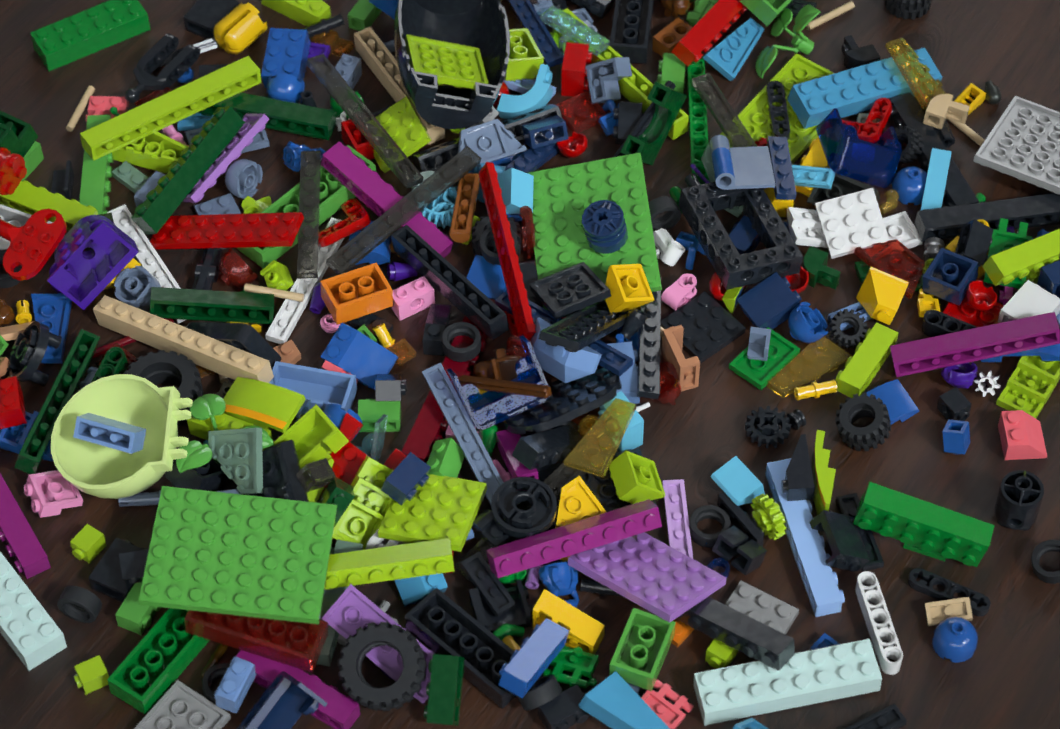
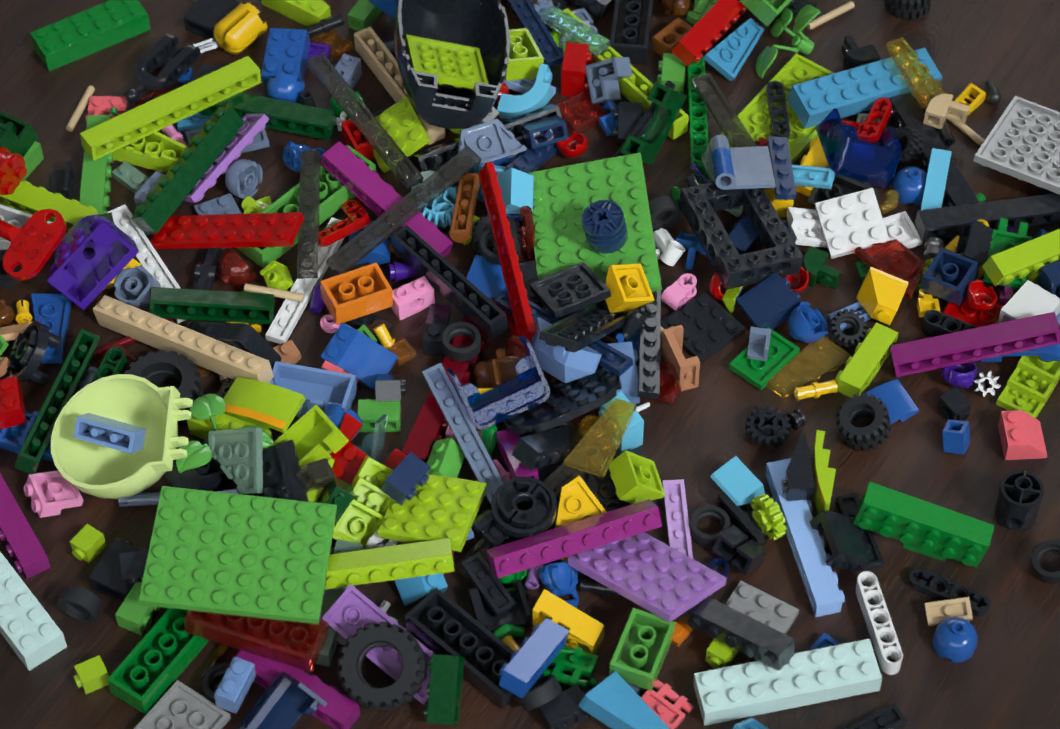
reddish brown axle [458,375,552,398] -> none

